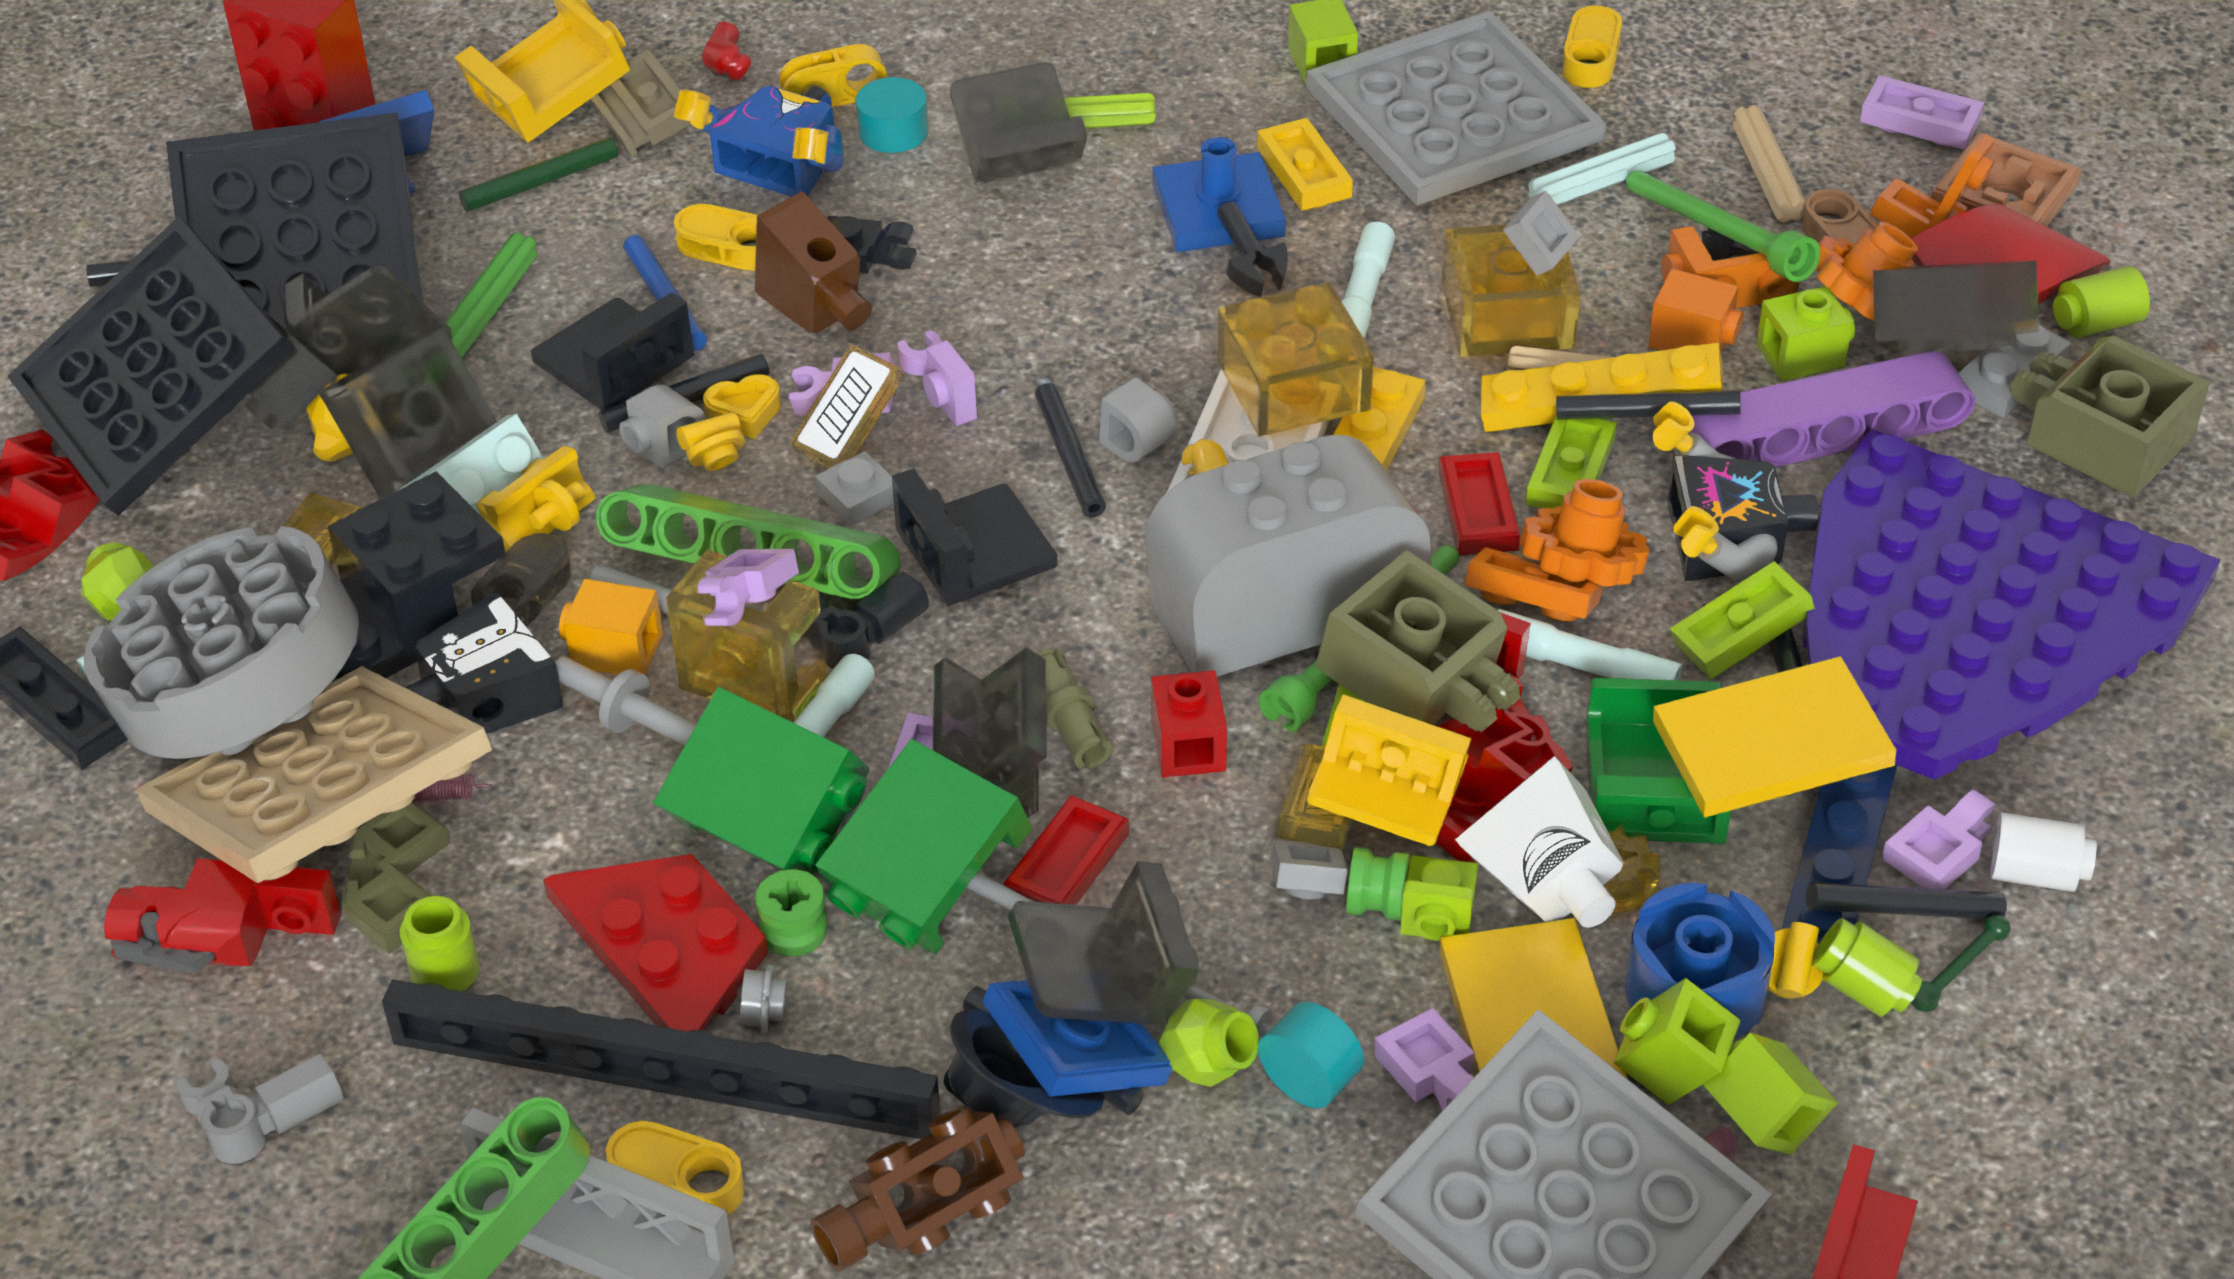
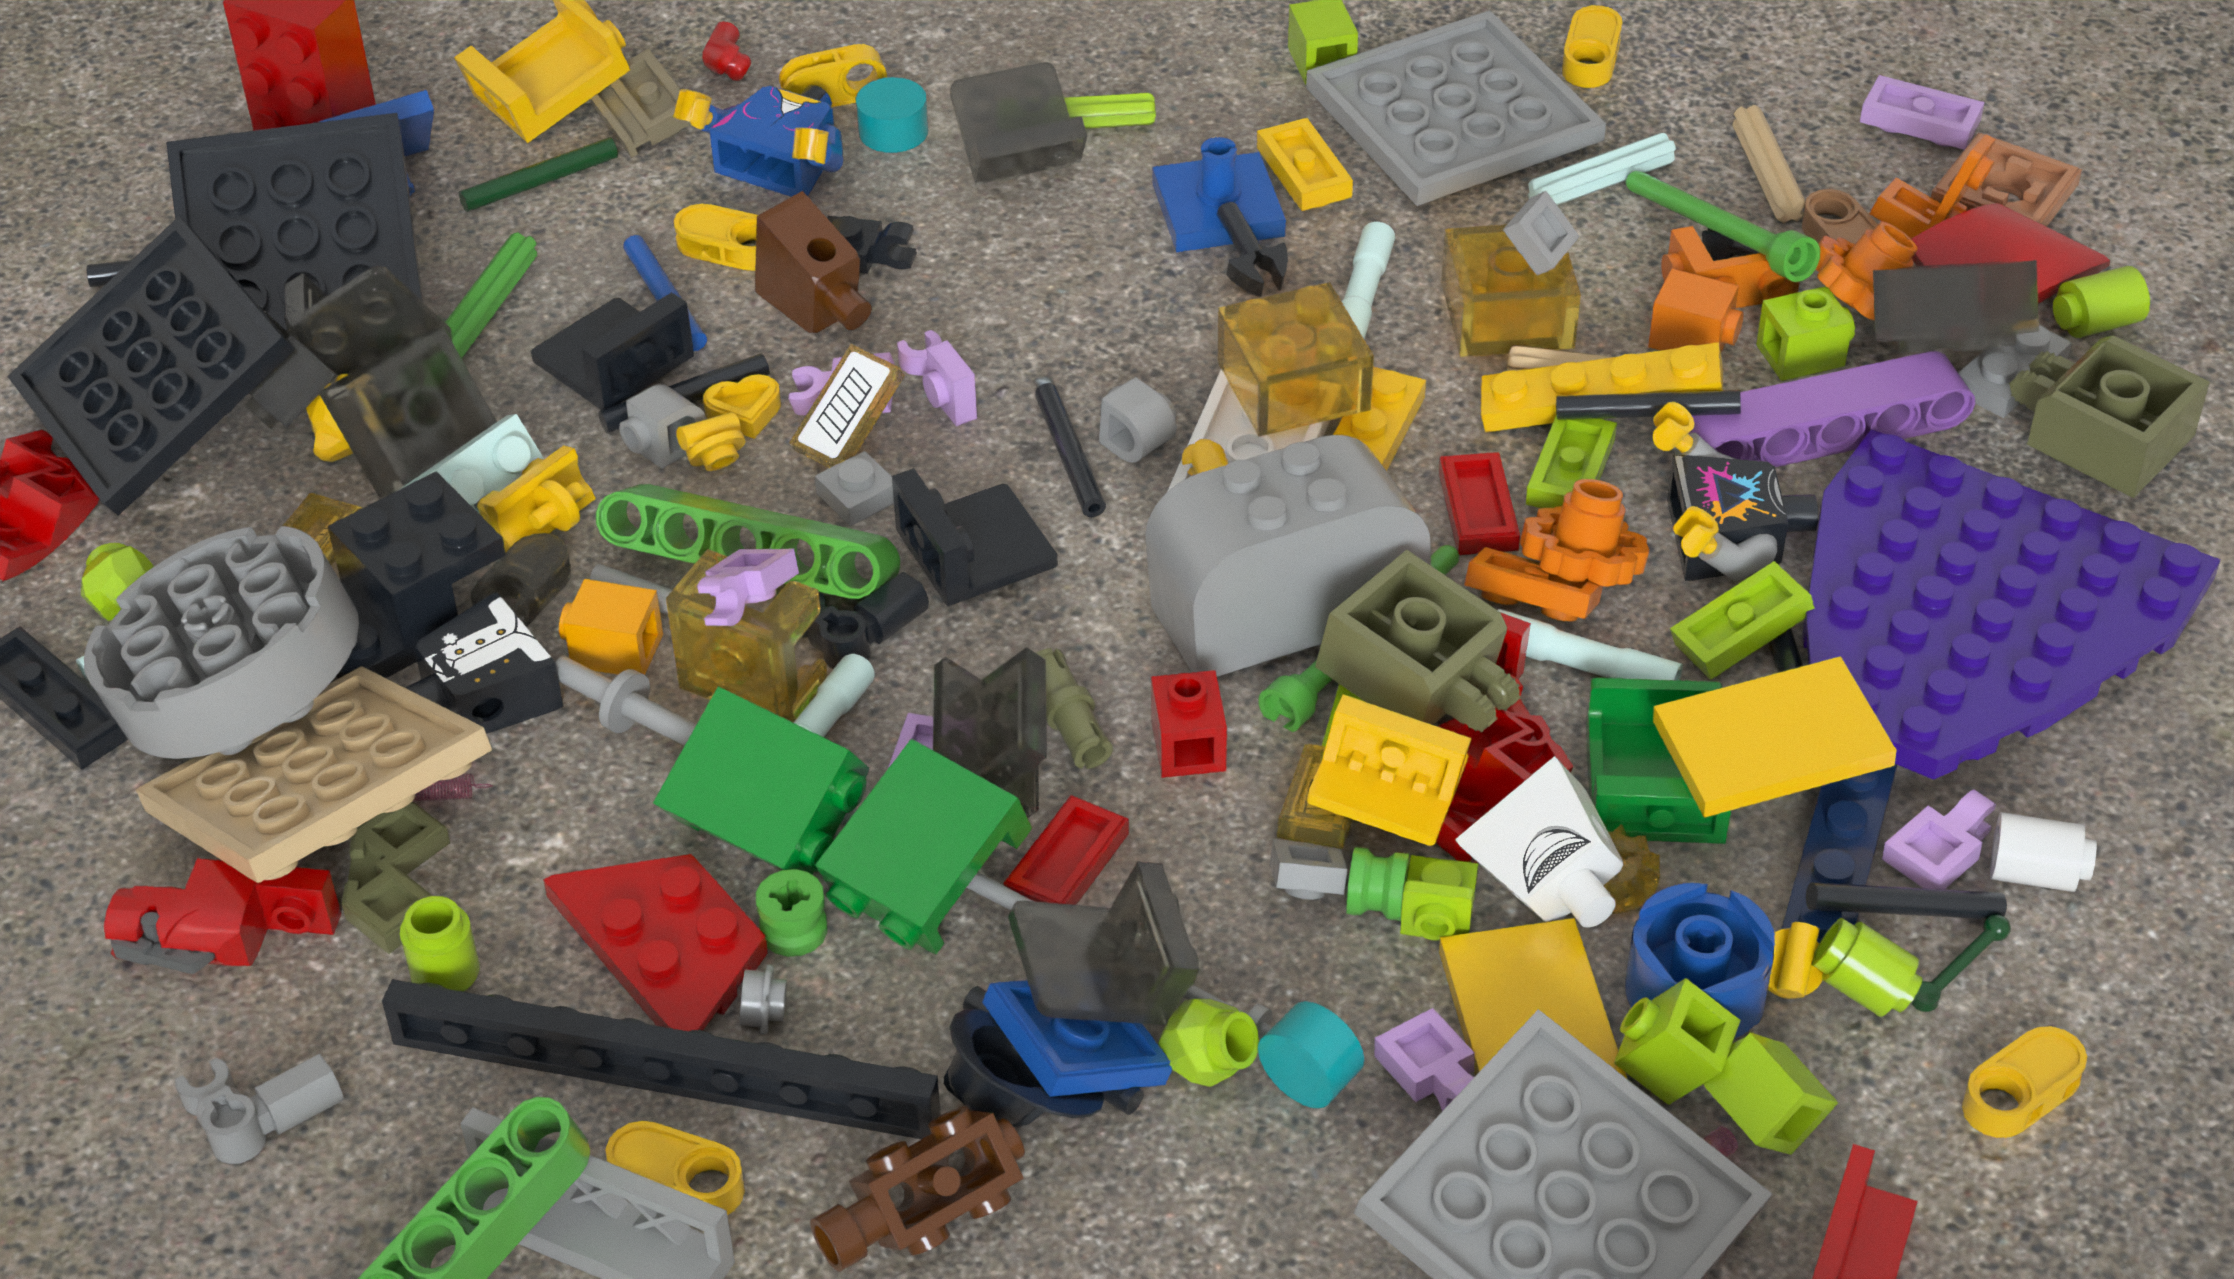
none -> yellow piece [1962,1026,2088,1138]

